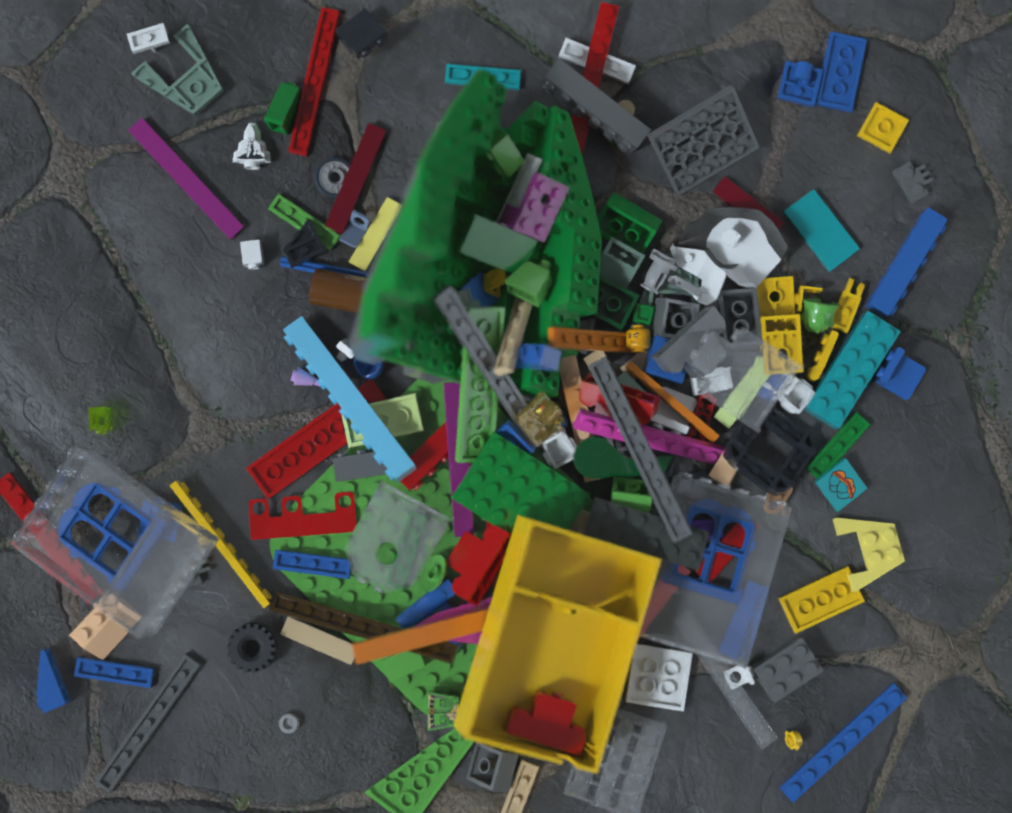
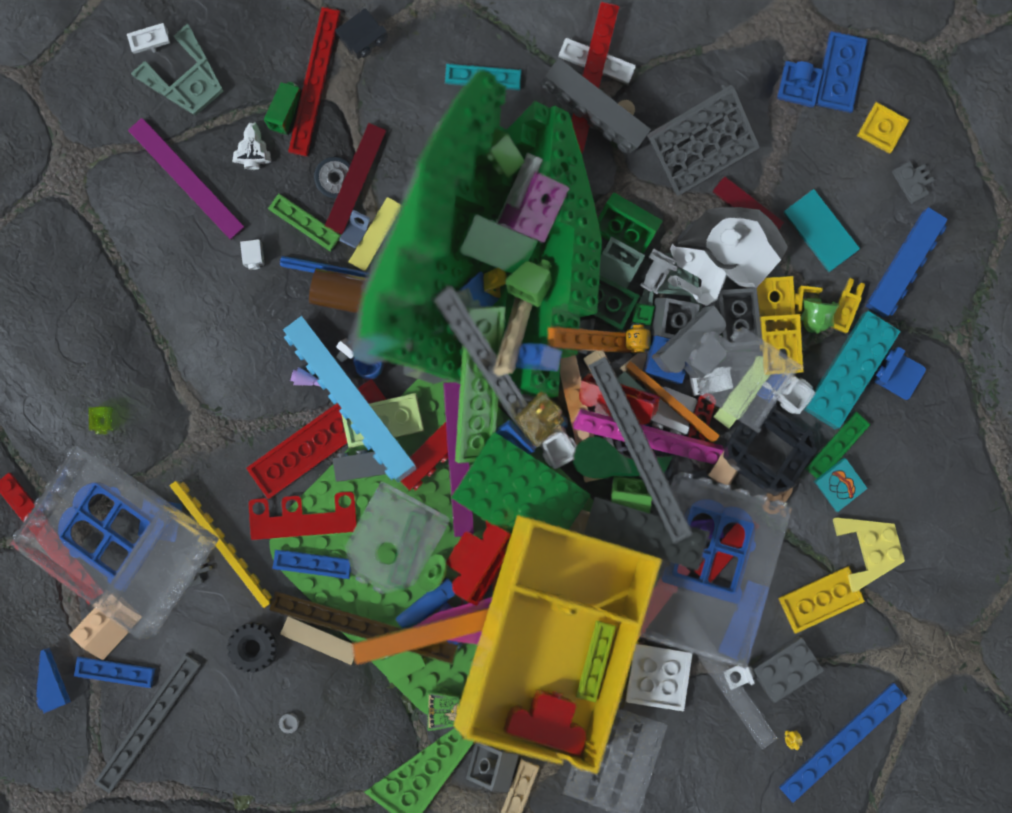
black wing [283,219,326,268] -> none
yellow hinge [806,330,839,382] -> none
none -> lime tile [576,620,616,702]

